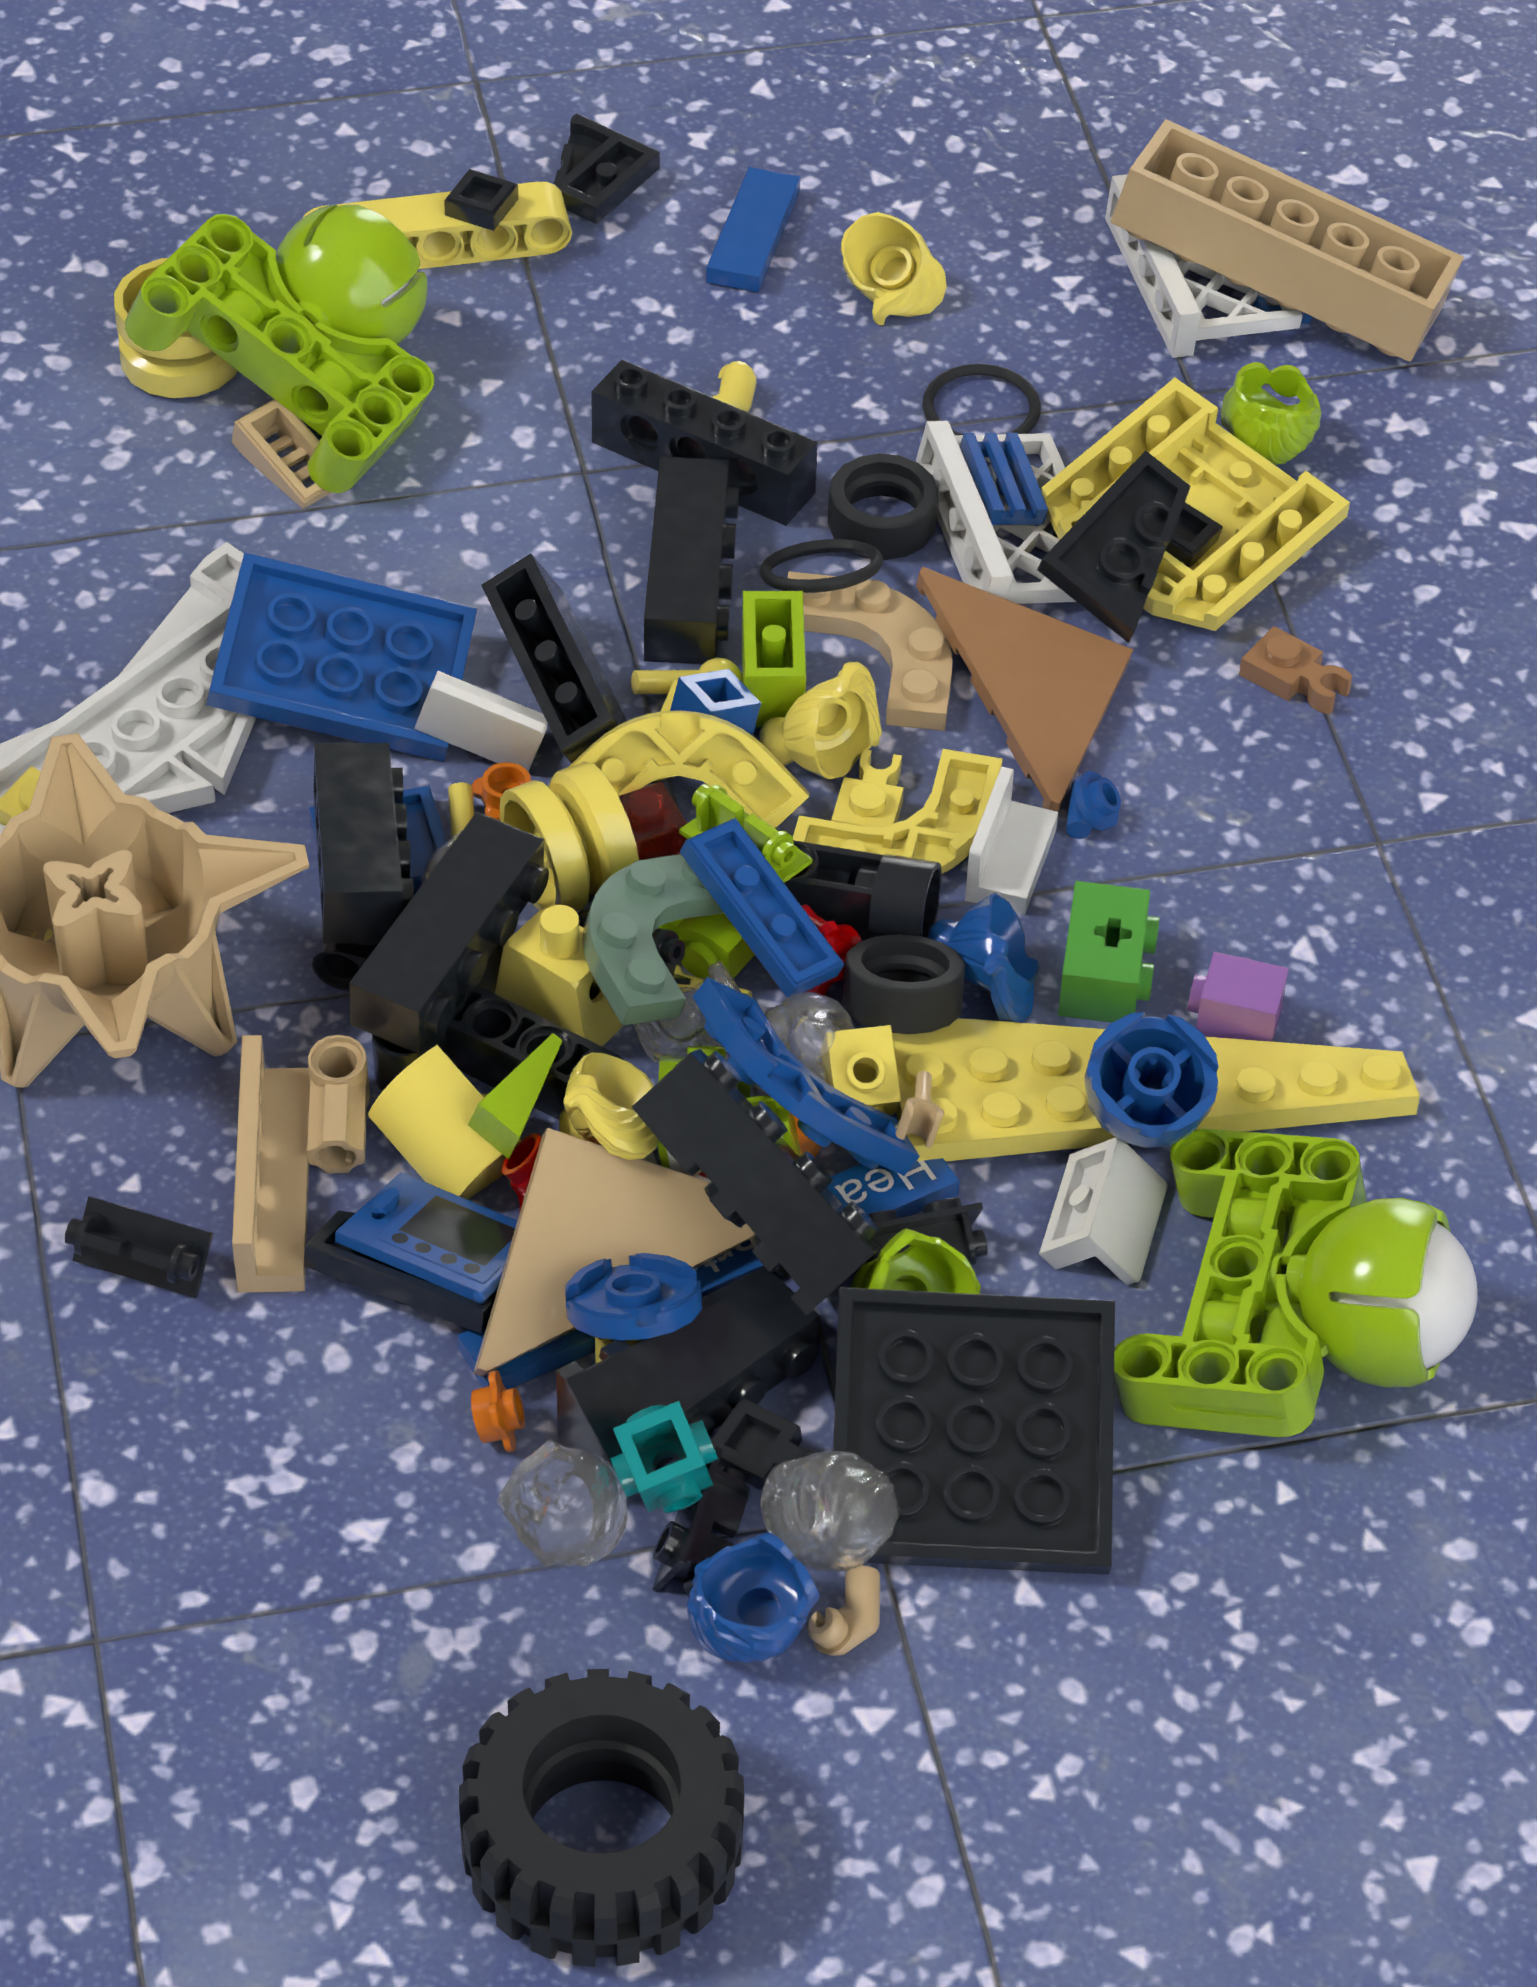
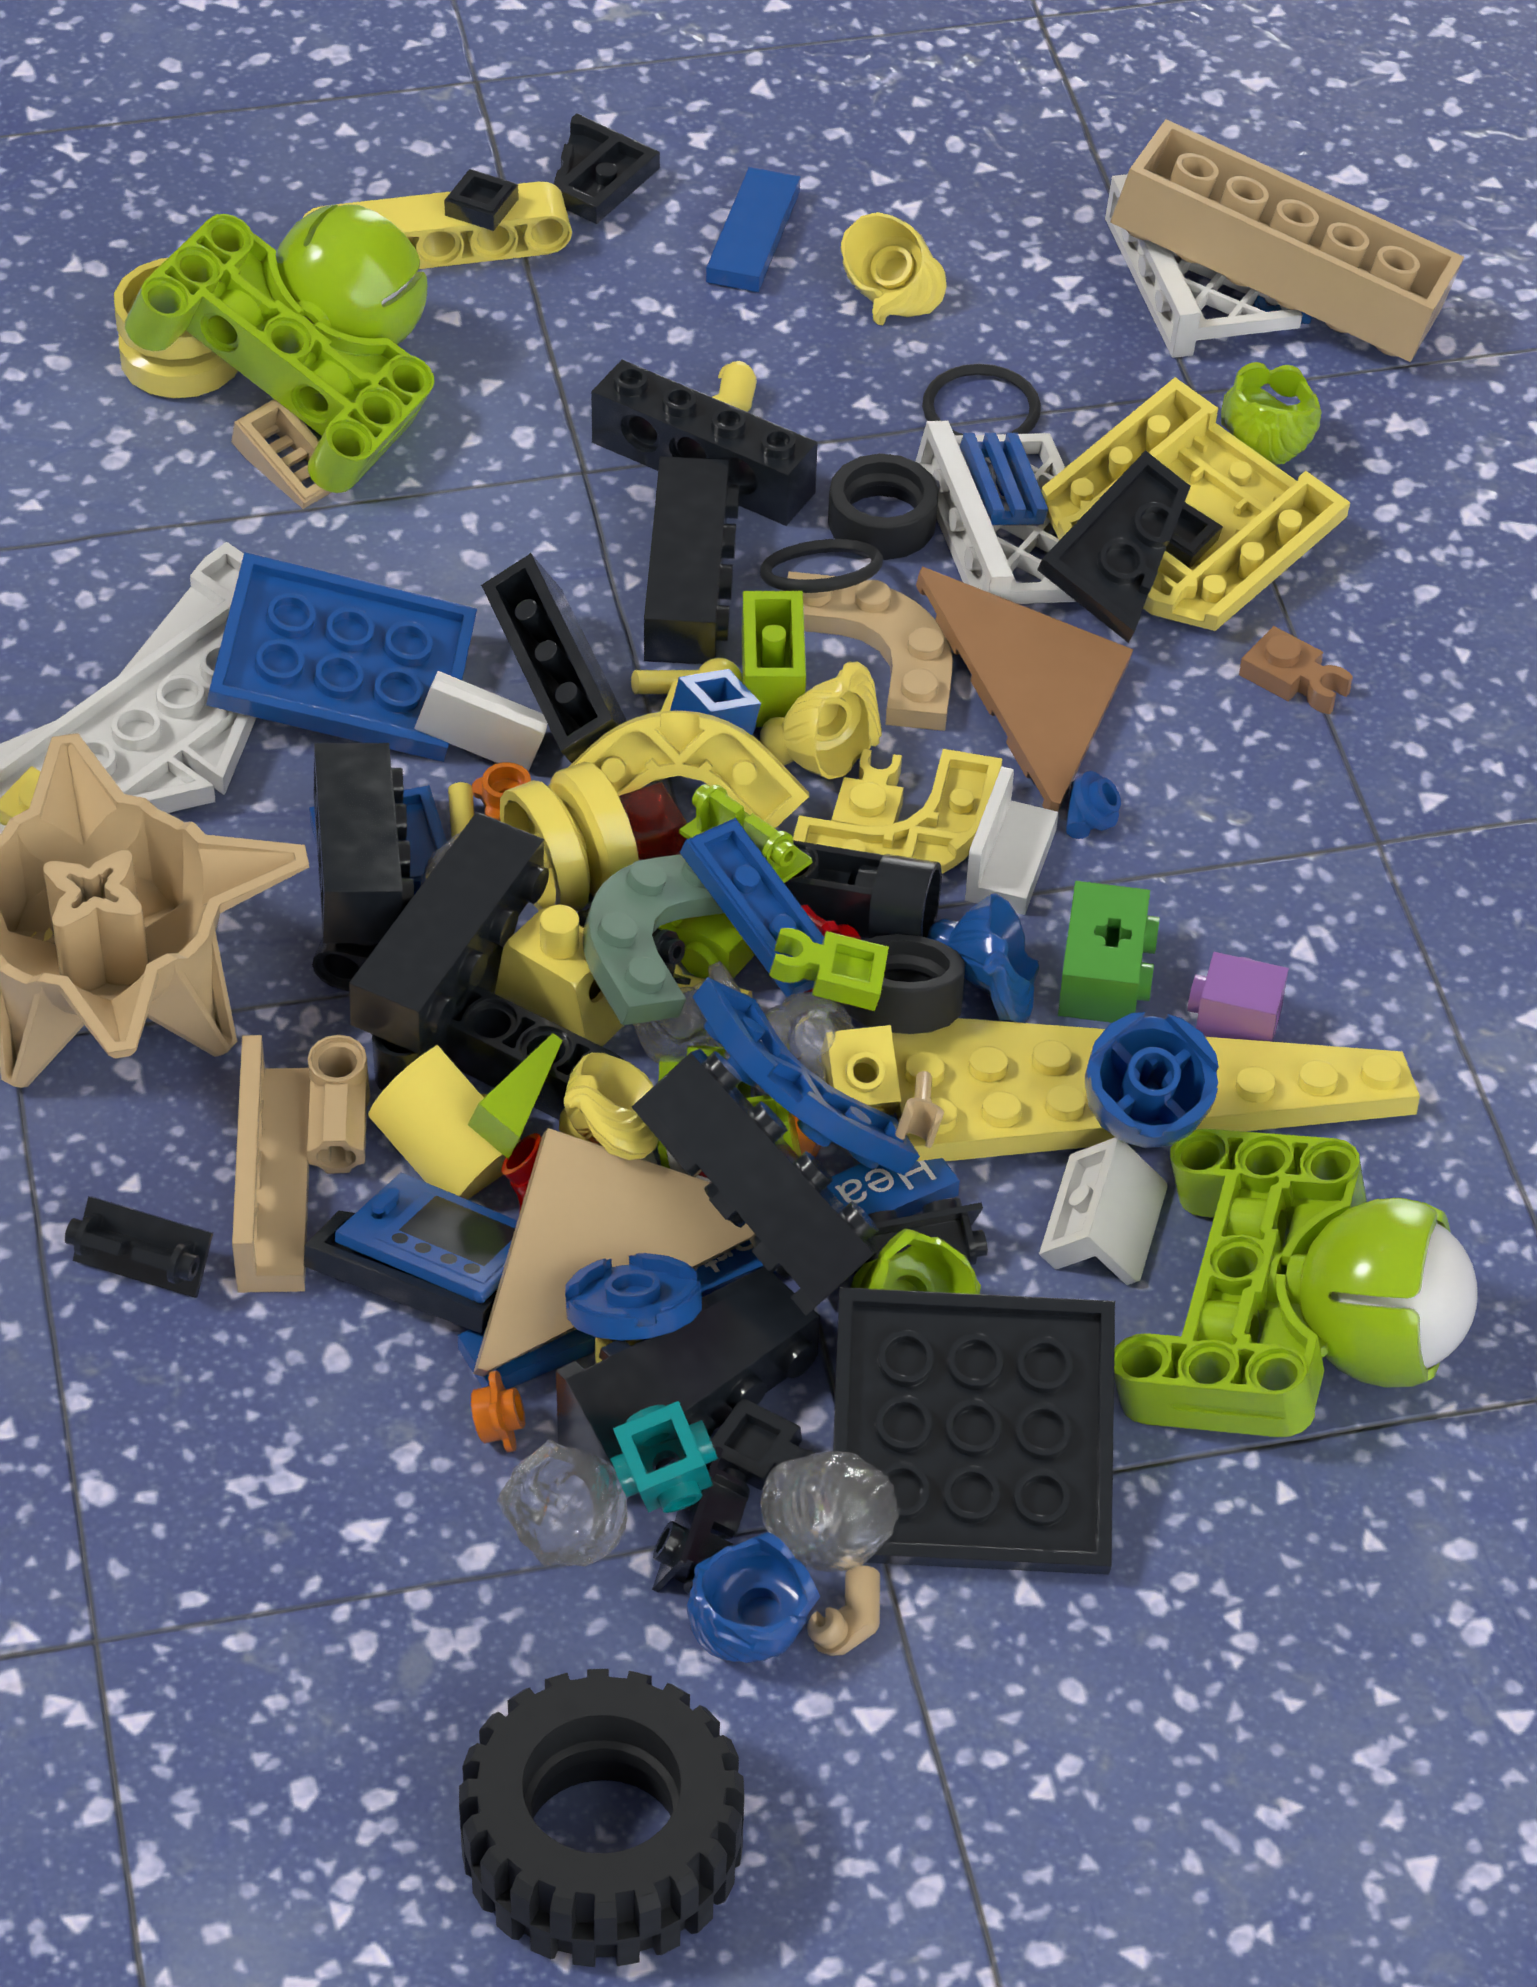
none -> lime plate [769,928,889,1011]

